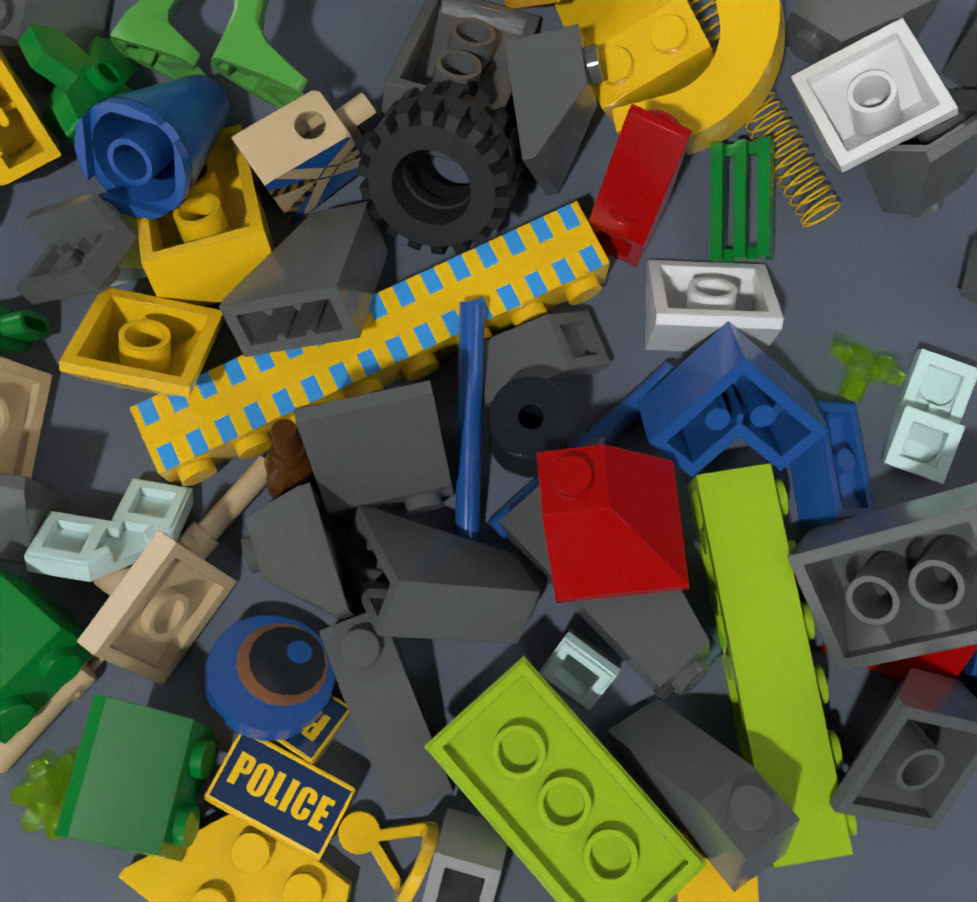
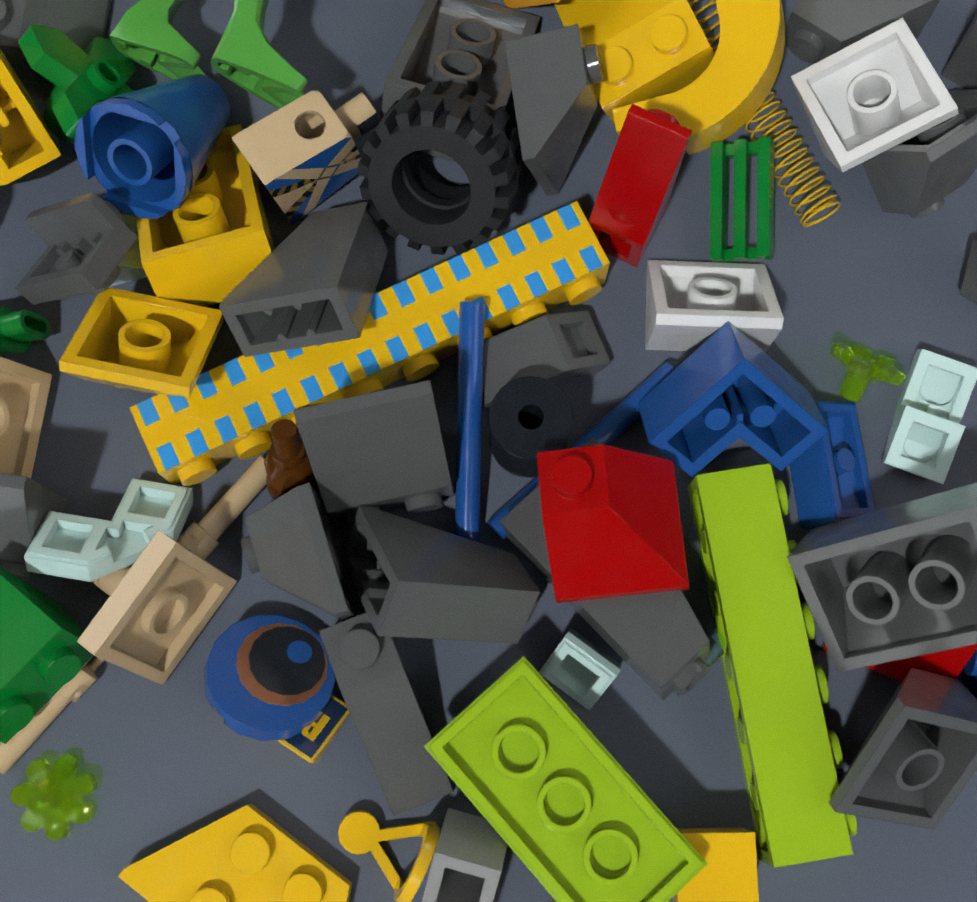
green slope [54,694,216,862] -> none
slope [204,734,356,862] -> none
dark grey slope [606,699,800,892] -> none

